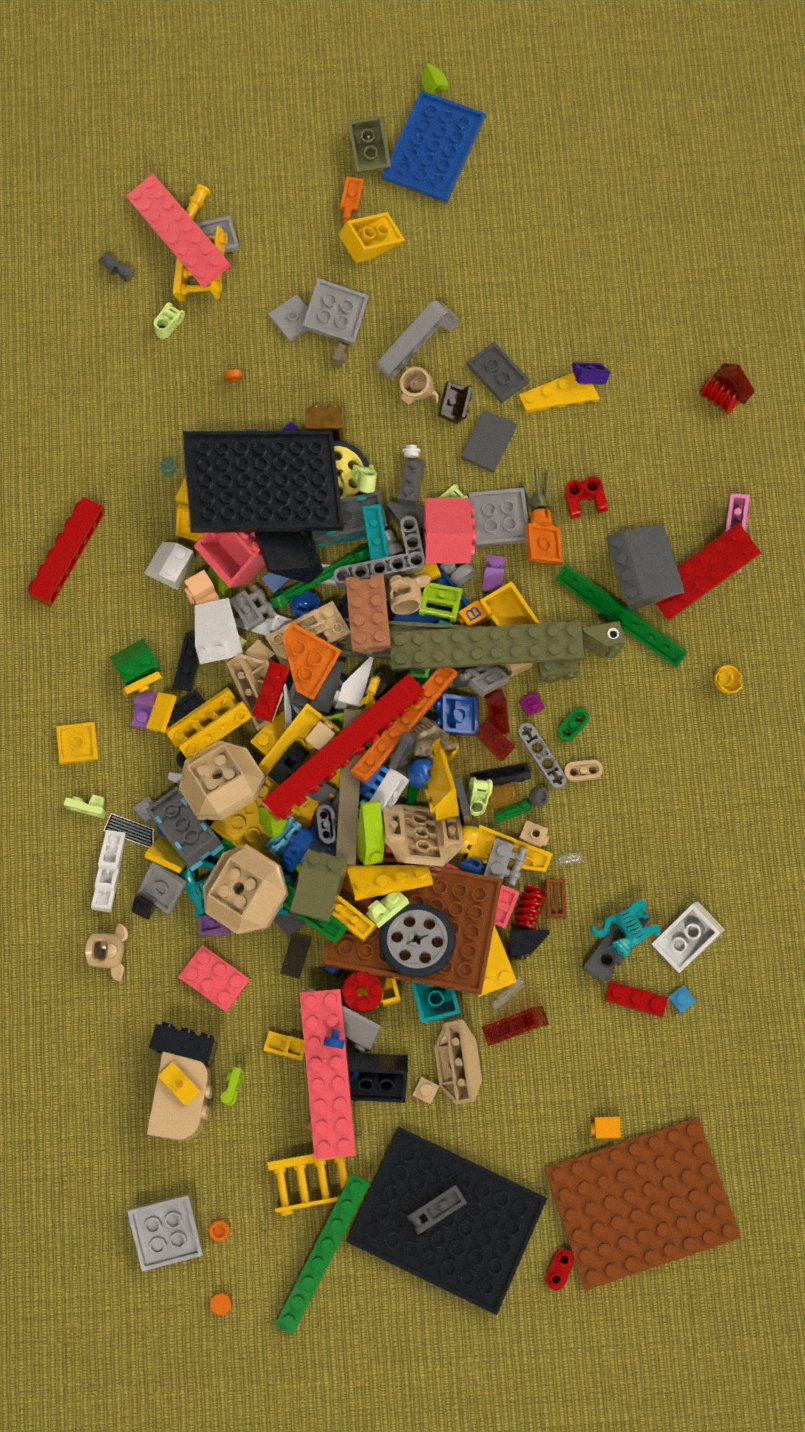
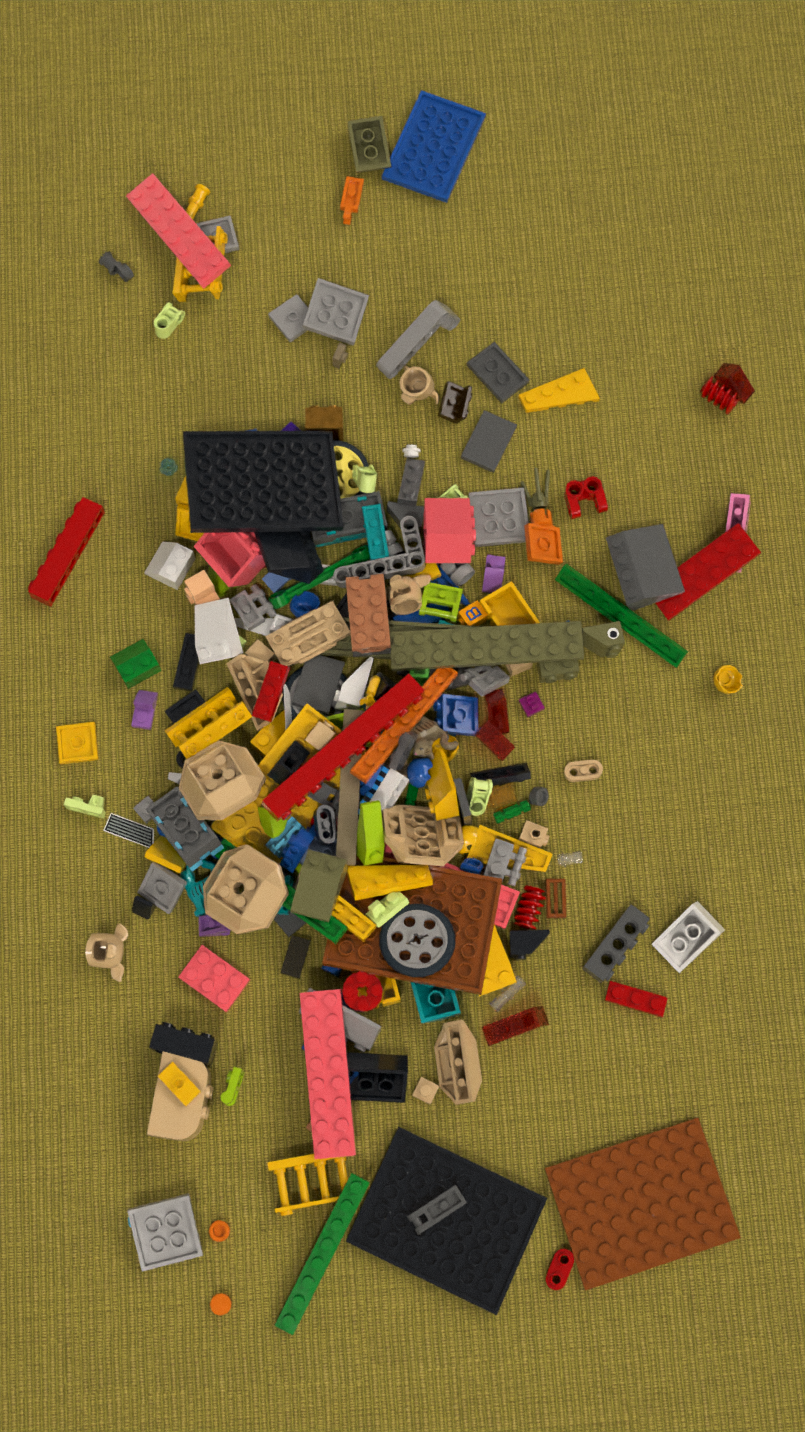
white slope [91,830,126,912] -> none
yellow plate [122,672,162,696] -> none
yellow tile [146,692,177,733] -> none
orange tile [224,369,243,382] -> none
yellow slope [263,1031,305,1061] -> none
orange plate [282,622,342,701] -> none
blue tile [323,1030,345,1049] -> none
yellow slope [338,212,405,263] -> none
lime brick [422,63,450,95] -> none
light grey beam [518,723,567,790] -> none
green plate [557,708,589,743] -> none
dark purple slope [571,362,610,384] -> none
teal animal [590,898,661,958] -> none
light orange brick [590,1117,621,1139] -> none
dark azure plate [668,985,696,1014] -> none

